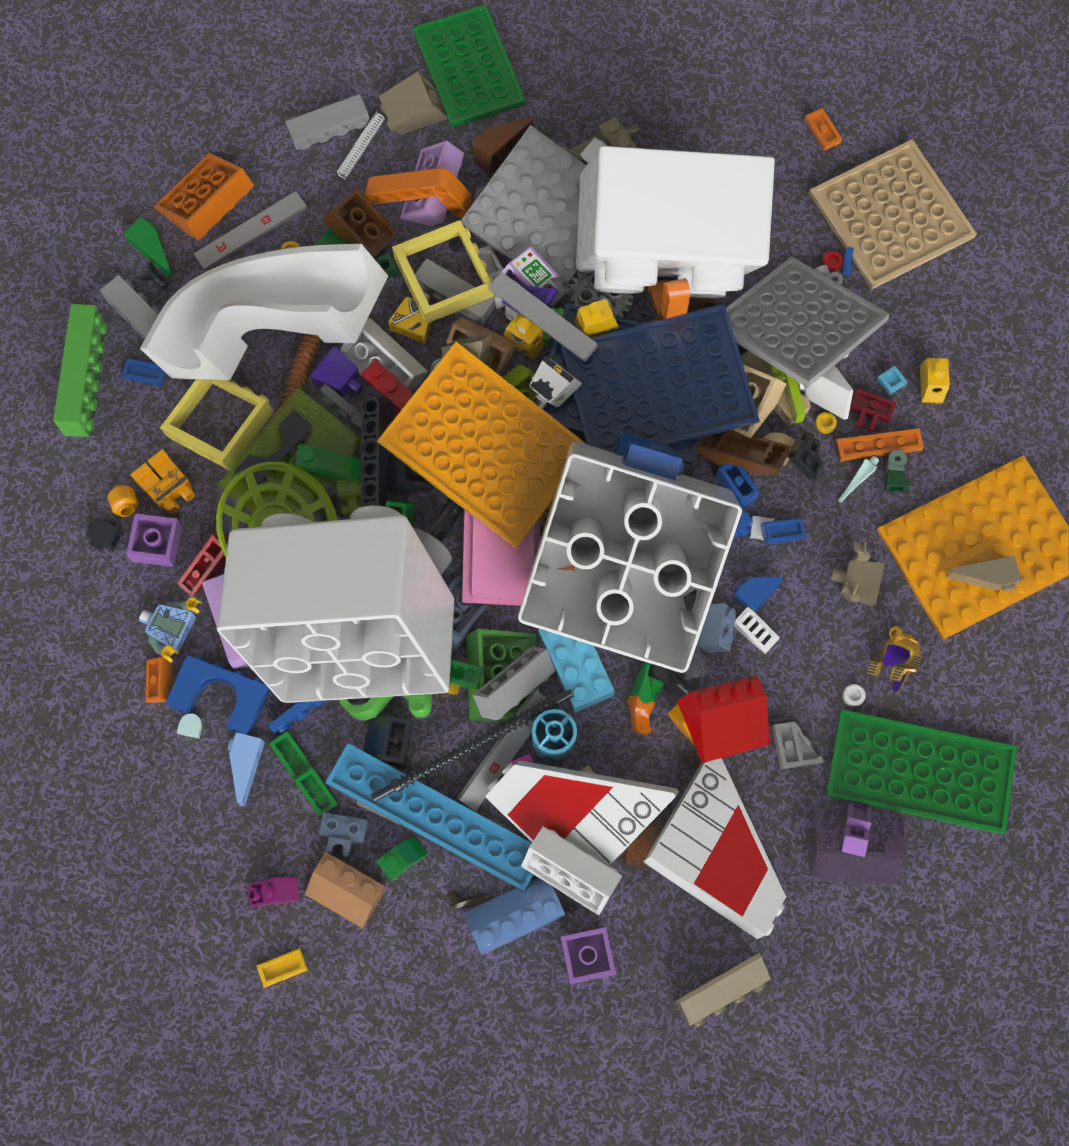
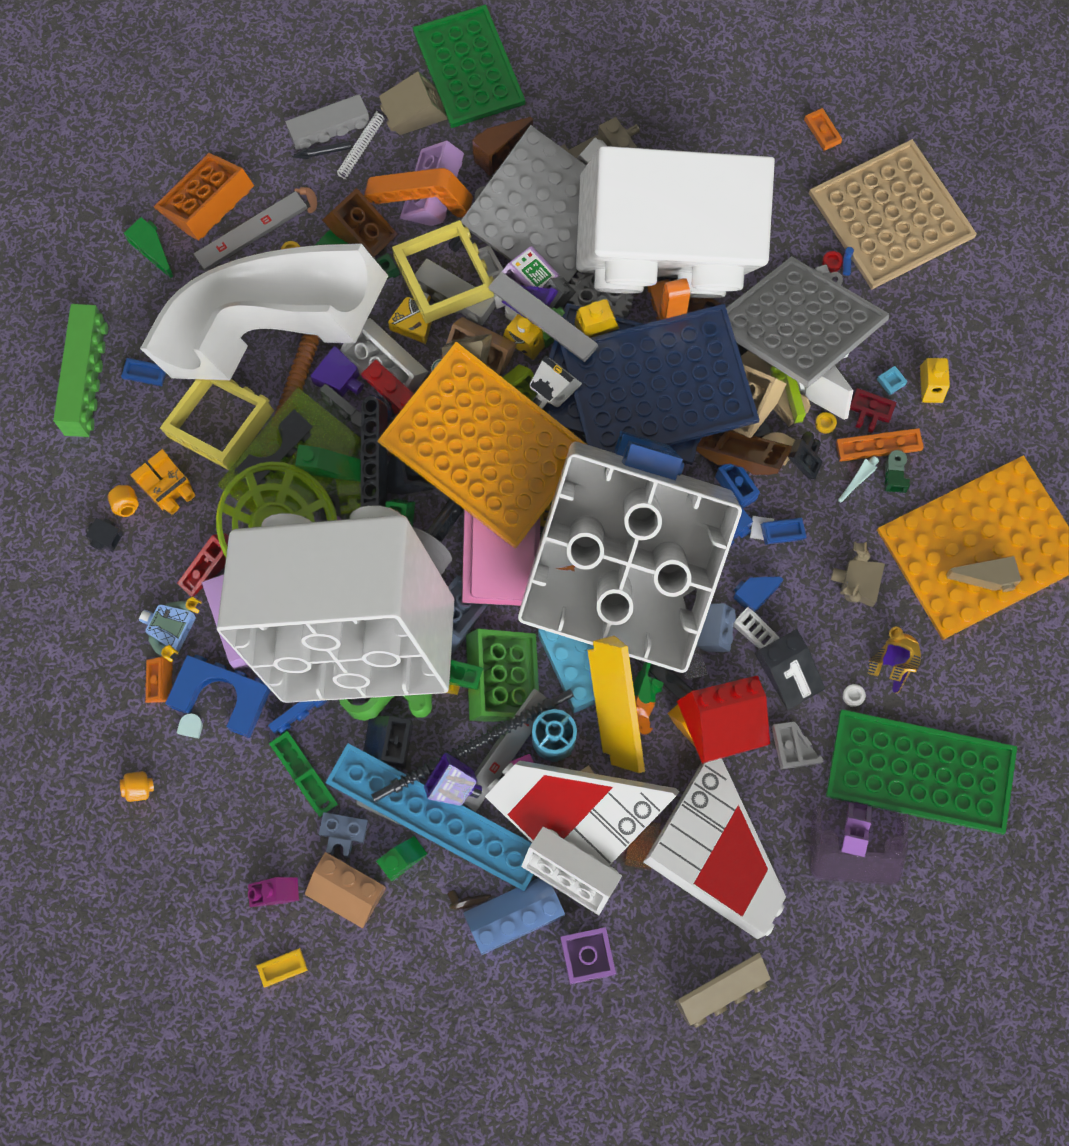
light grey brick [100,275,160,340] -> none
medium lavender brick [126,514,182,567] -> none
black bar [141,263,169,290] -> none
light blue slope [228,732,265,807] -> none
light grey brick [473,646,556,720] -> none
none -> light orange head [120,771,154,802]
none -> black piece [292,141,352,159]
none -> nougat piece [294,187,317,213]
none -> dark purple torso [424,753,482,806]
none -> yellow slope [588,636,645,773]
none -> black slope [754,629,825,710]

